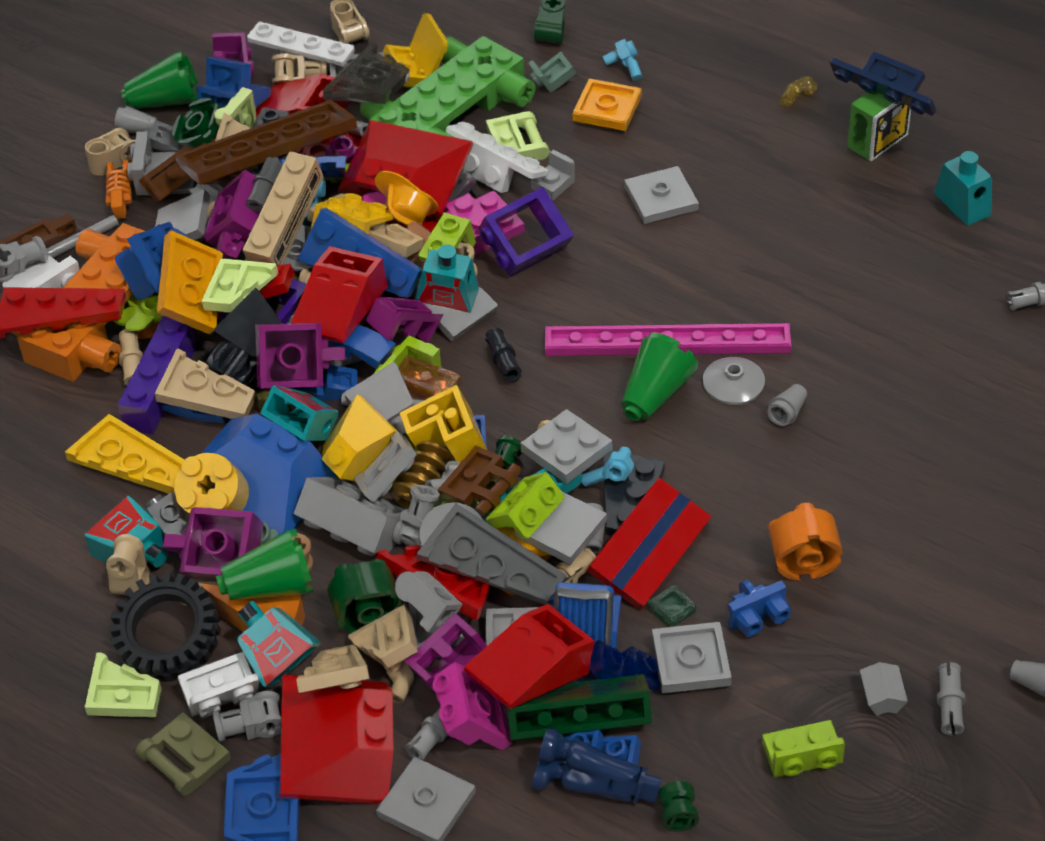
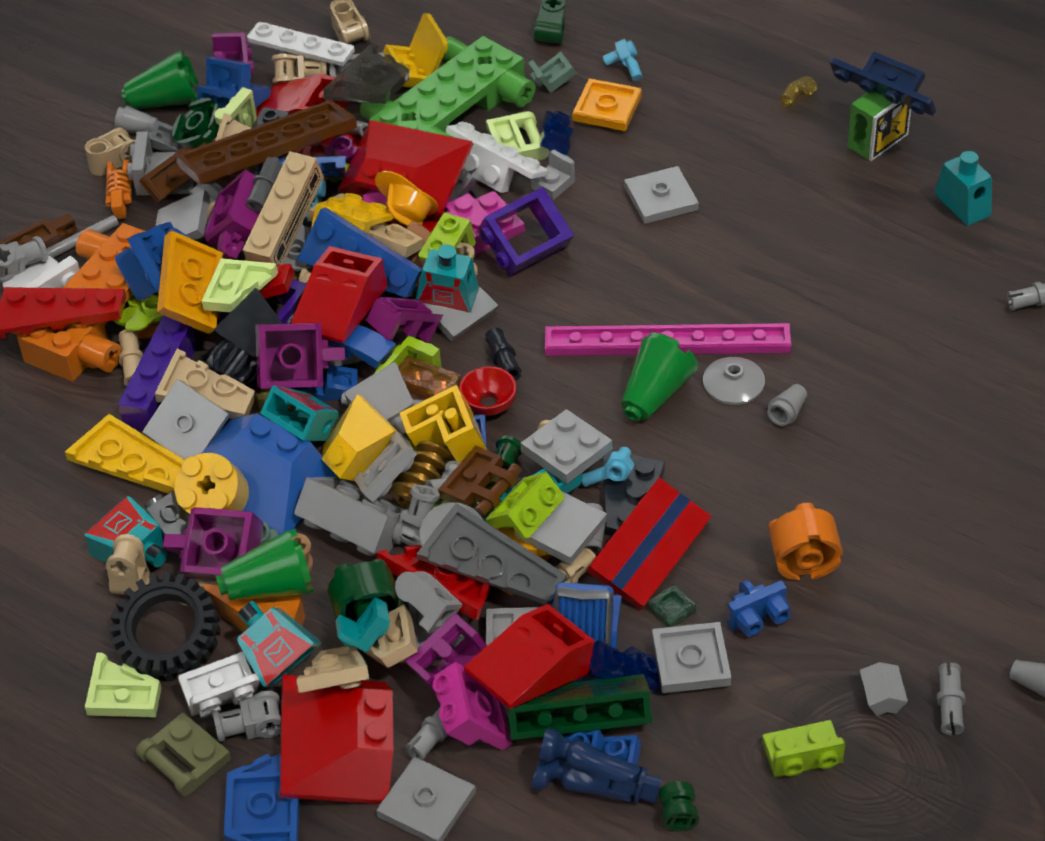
tan arm [383,661,414,704] -> none
none -> light grey plate [142,379,231,460]
none -> teal bracket [335,597,390,652]
none -> red piece [459,366,517,416]
none -> clear blue slope [540,110,574,155]

